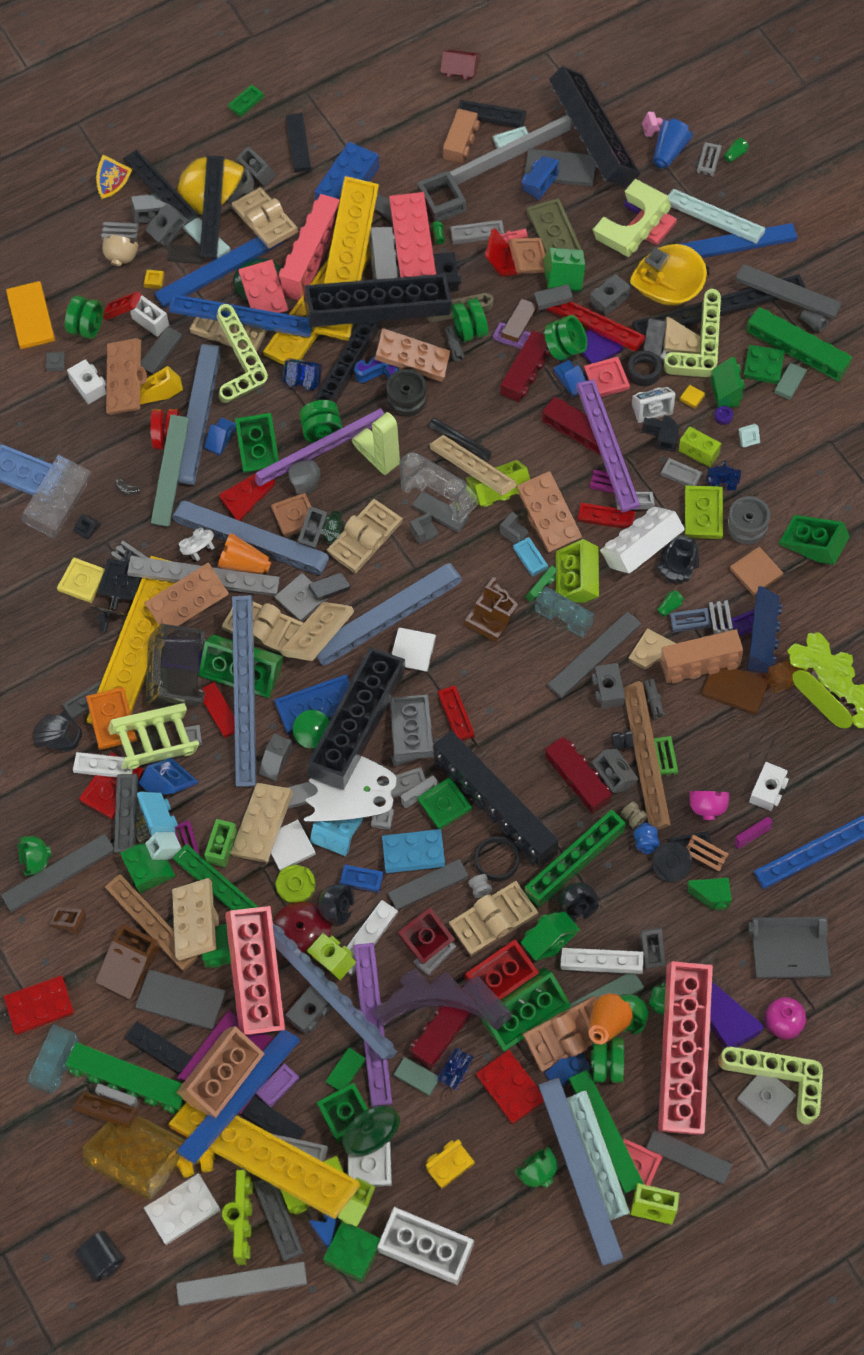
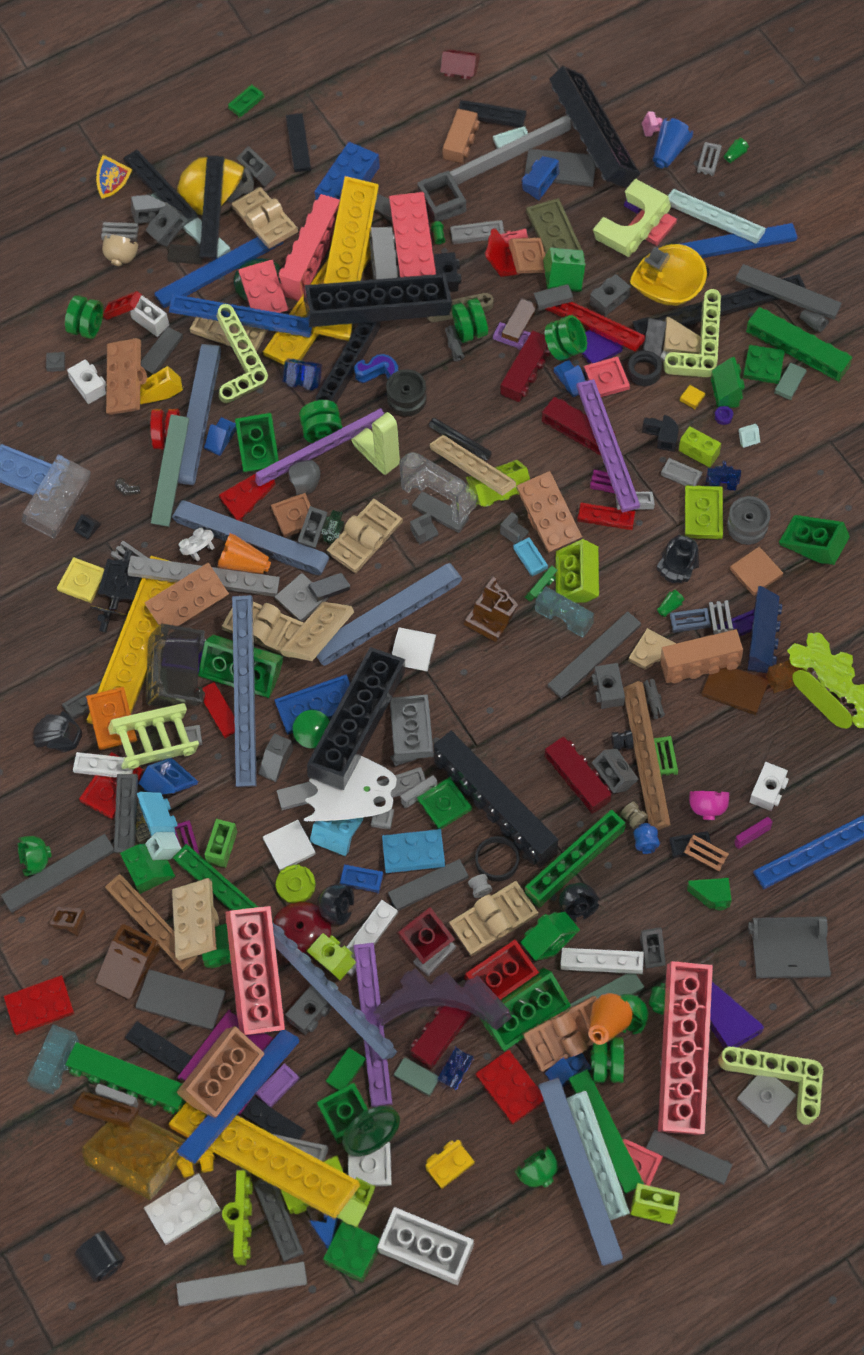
light orange tile [6,281,55,349] -> none
yellow tile [144,270,165,289] -> none
tan plate [230,783,293,863] -> none
nougat plate [374,328,450,382] -> none
red tile [437,685,475,741] -> none
white brick [600,507,685,574] -> none
white slope [632,387,675,423] -> none
black tile [653,842,693,882] -> none
dark pink cylinder [764,997,806,1040] -> none

